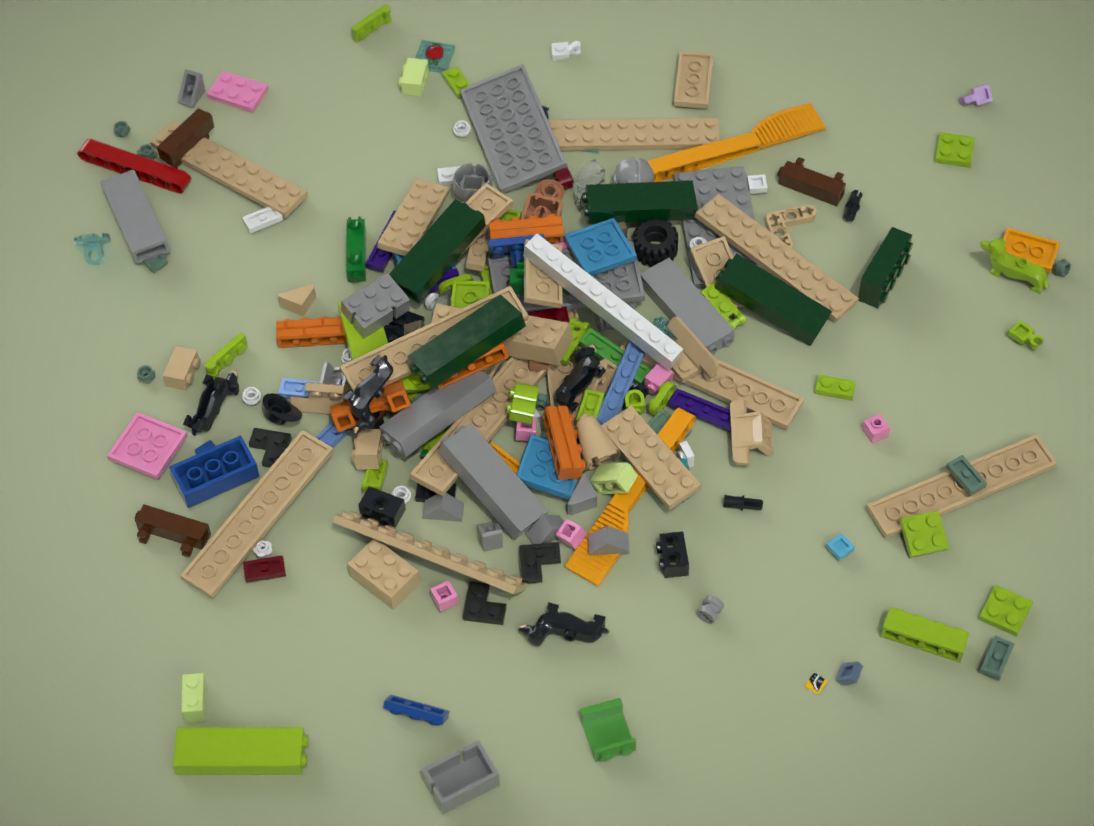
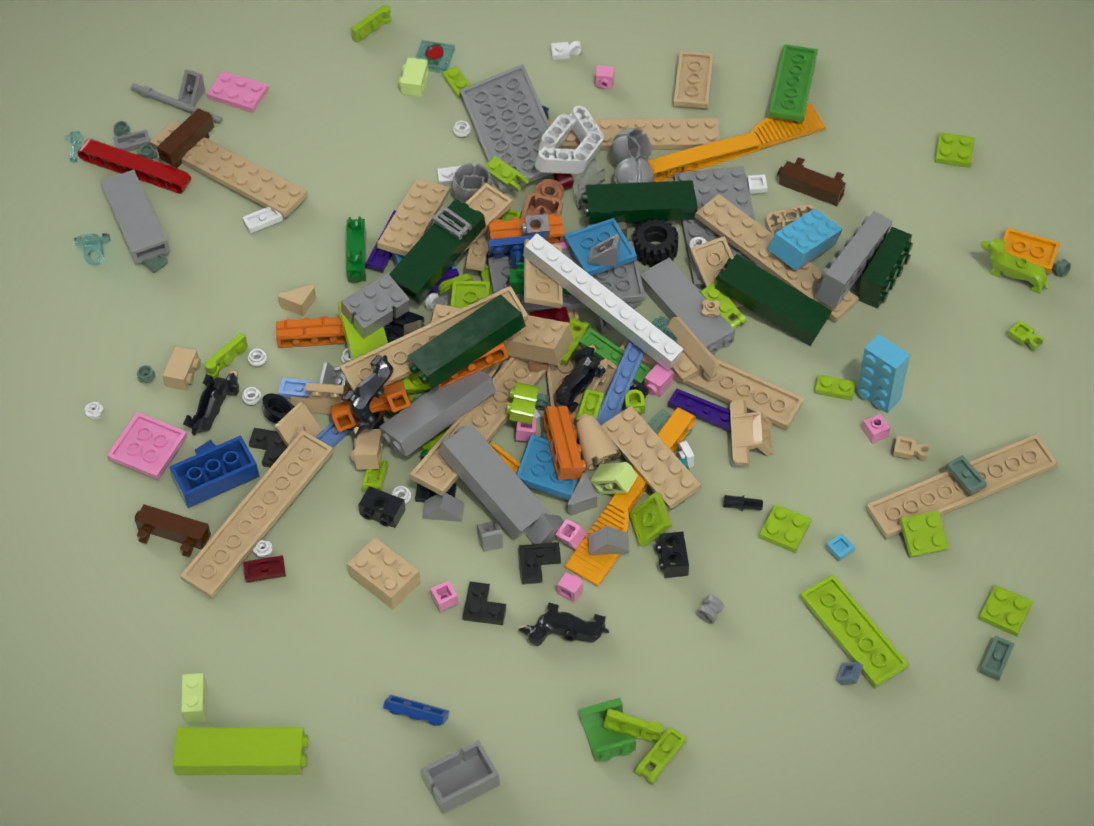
tan plate [333,511,528,594] -> none
lime plate [648,381,677,416] -> none
sticker [805,673,828,695] -> none
black axle [844,190,863,222] -> none
lime brick [881,607,970,663] -> none
lavender plate [959,84,993,106] -> none
none -> clear light blue piece [65,131,83,163]
none -> white plate [85,401,103,419]
none -> light grey tile [113,129,150,152]
none -> light grey bar [131,83,223,124]
none -> white plate [248,348,267,367]
none -> tan plate [274,402,322,447]
none -> light grey tile [432,206,472,240]
none -> lime hinge [485,156,529,192]
none -> light grey brick [522,214,550,239]
none -> white piece [535,106,604,174]
none -> bright pink plate [557,572,583,603]
none -> light grey slope [588,234,620,267]
none -> bright pink plate [596,66,614,89]
none -> lime hinge [603,709,664,743]
none -> light grey piece [609,128,652,163]
none -> lime plate [629,492,672,547]
none -> lime plate [635,727,687,785]
none -> tan plate [702,300,721,318]
none -> lime plate [759,504,812,553]
none -> medium azure brick [768,208,843,270]
none -> bright green plate [769,44,818,122]
none -> lime plate [800,574,909,688]
none -> light grey brick [816,211,893,309]
none -> medium azure brick [857,334,910,413]
none -> tan plate [893,435,929,460]

